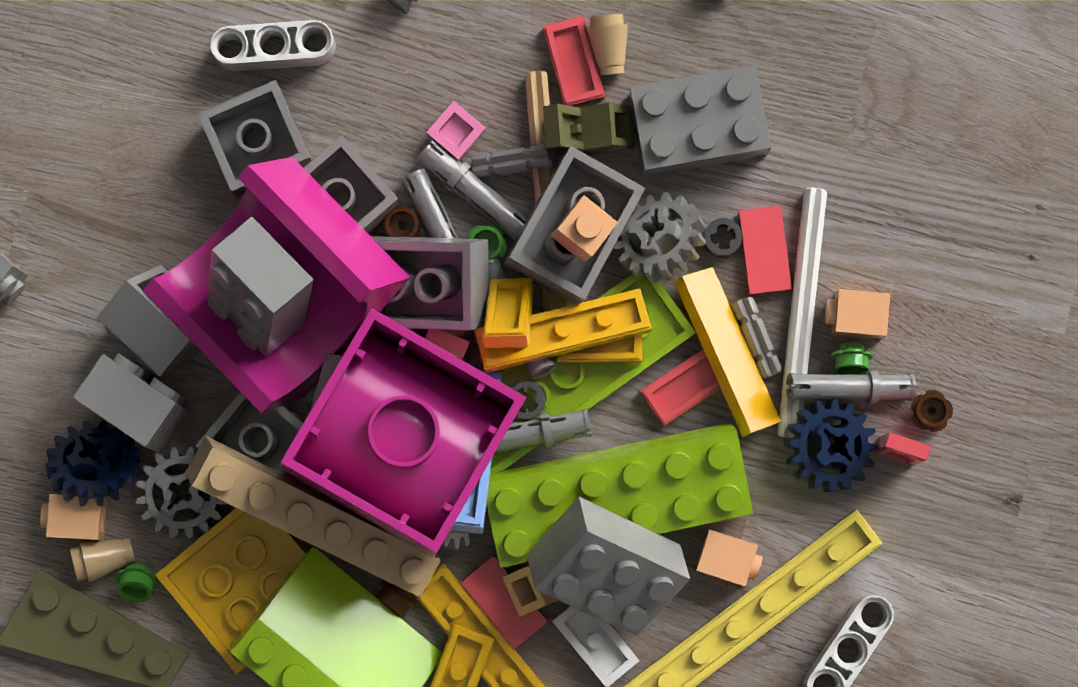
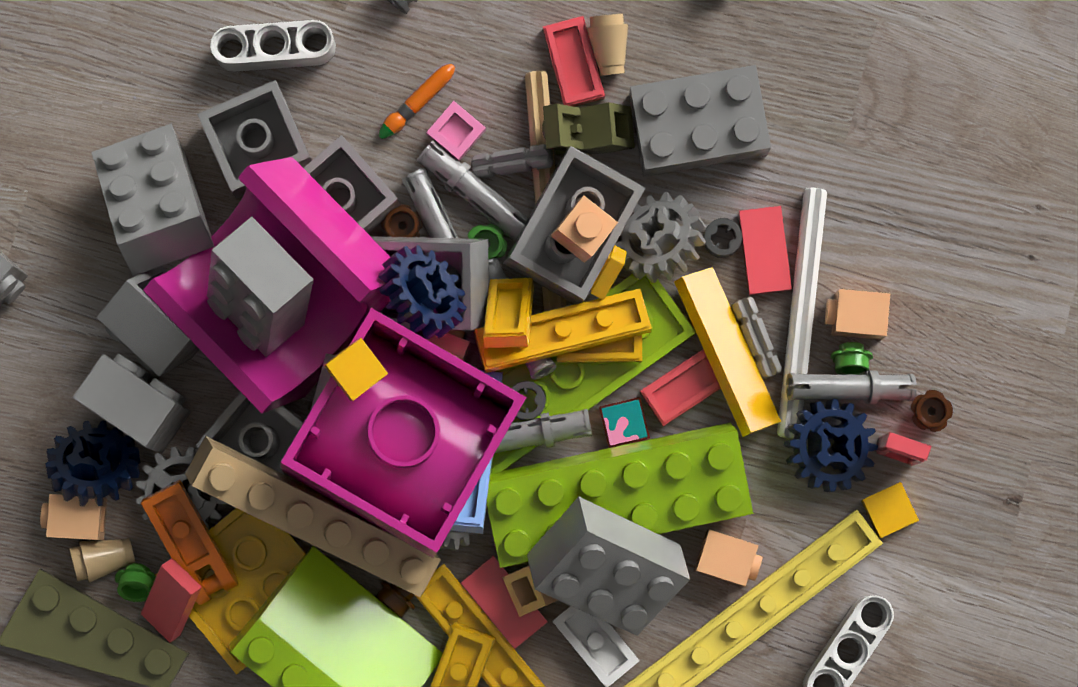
none -> light grey brick [91,123,214,276]
none -> orange plate [141,480,238,605]
none -> coral tile [141,558,202,643]
none -> yellow tile [324,338,388,401]
none -> dark blue gear [378,245,467,339]
none -> orange piece [379,64,455,139]
none -> yellow tile [590,245,627,300]
none -> tile [599,397,650,448]
none -> yellow tile [861,482,919,539]

